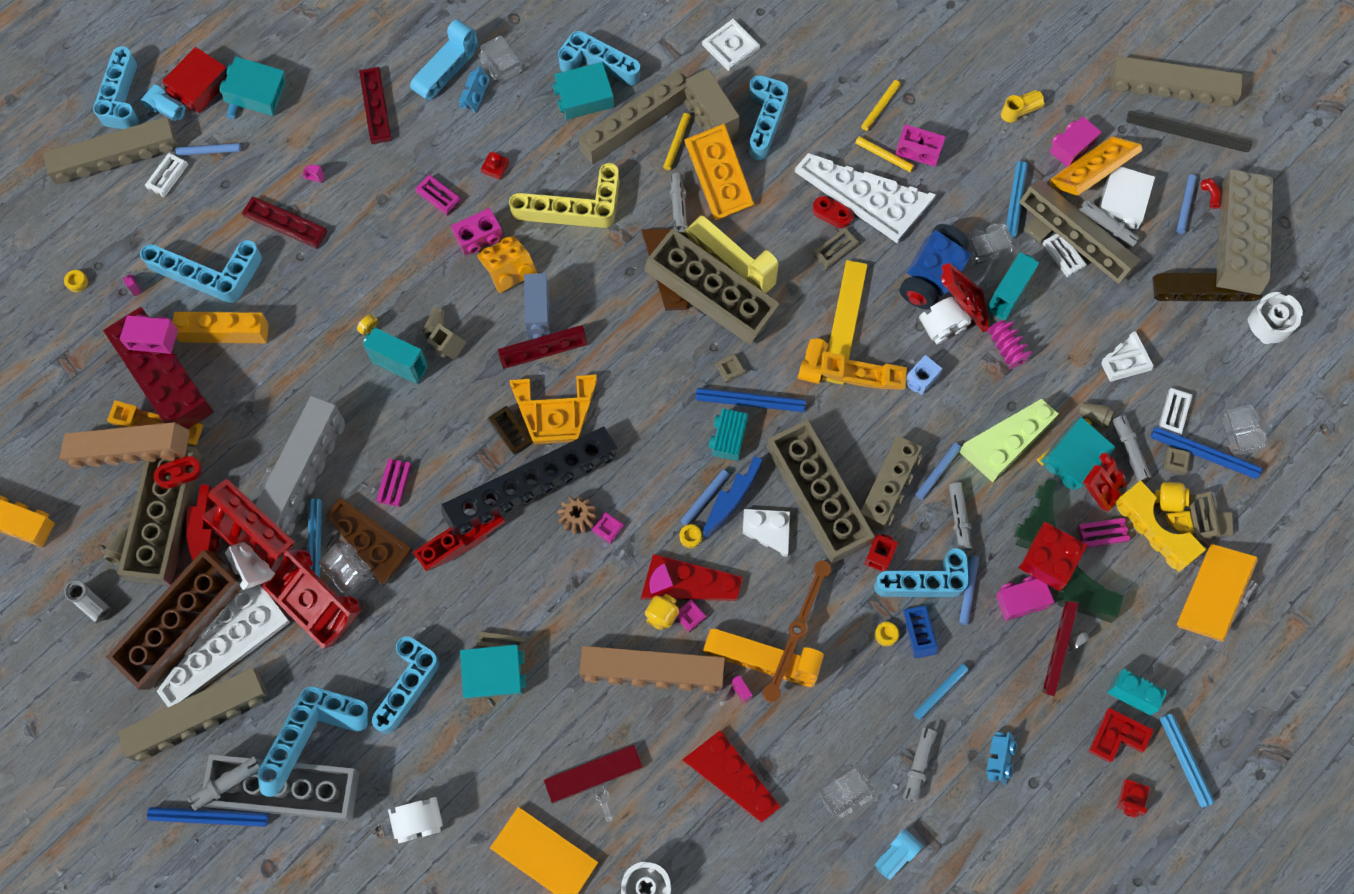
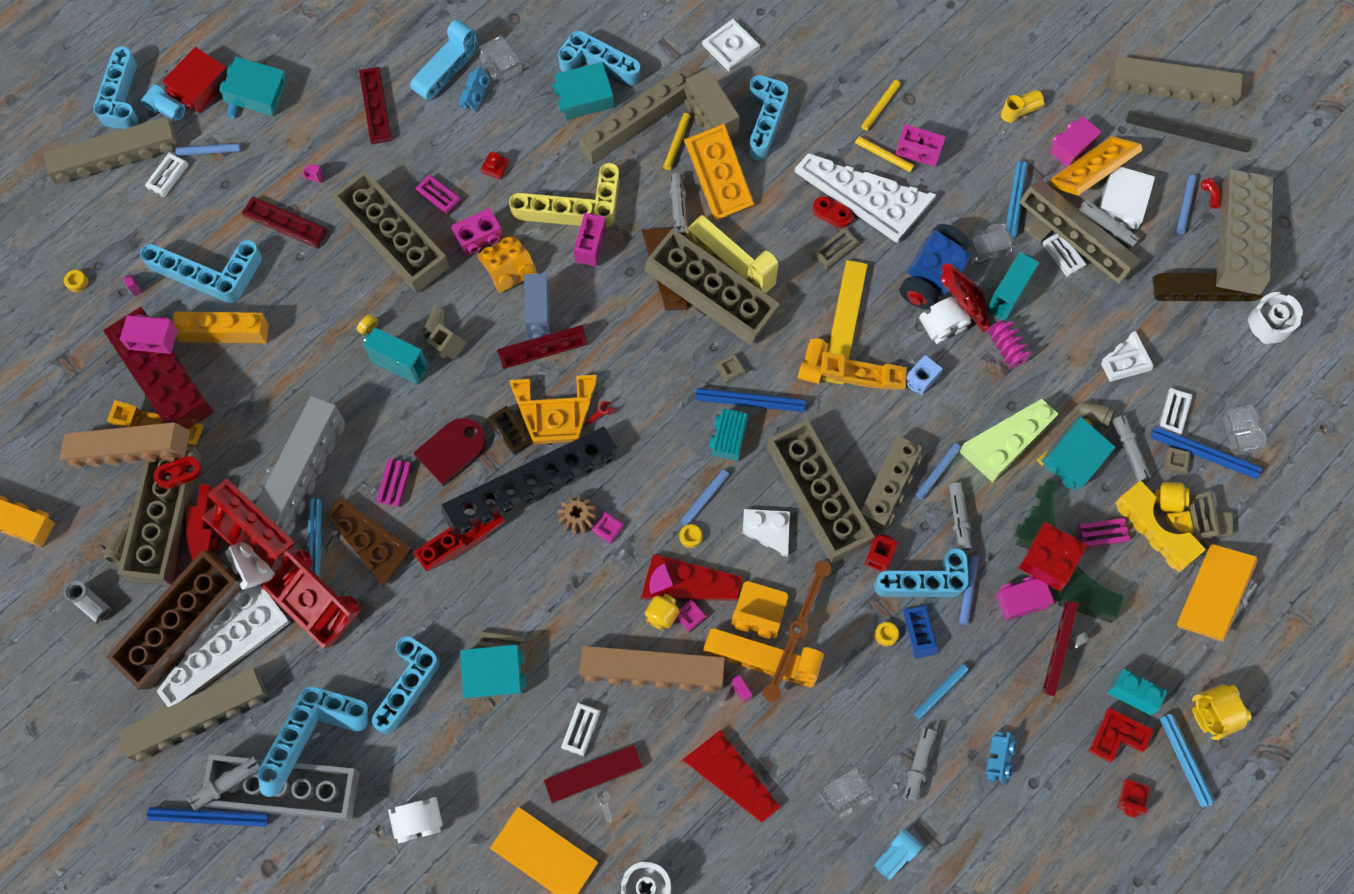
clear brick [319,542,373,597] -> none
blue slope [703,456,762,538] -> none
red plate [1083,453,1127,512] -> none
none -> dark tan brick [331,170,450,294]
none -> dark red tile [413,418,485,487]
none -> white tile [561,702,601,757]
none -> dark pink brick [573,213,607,267]
none -> red hand [585,401,616,425]
none -> light orange bracket [731,581,788,638]
none -> yellow brick [1192,684,1252,740]

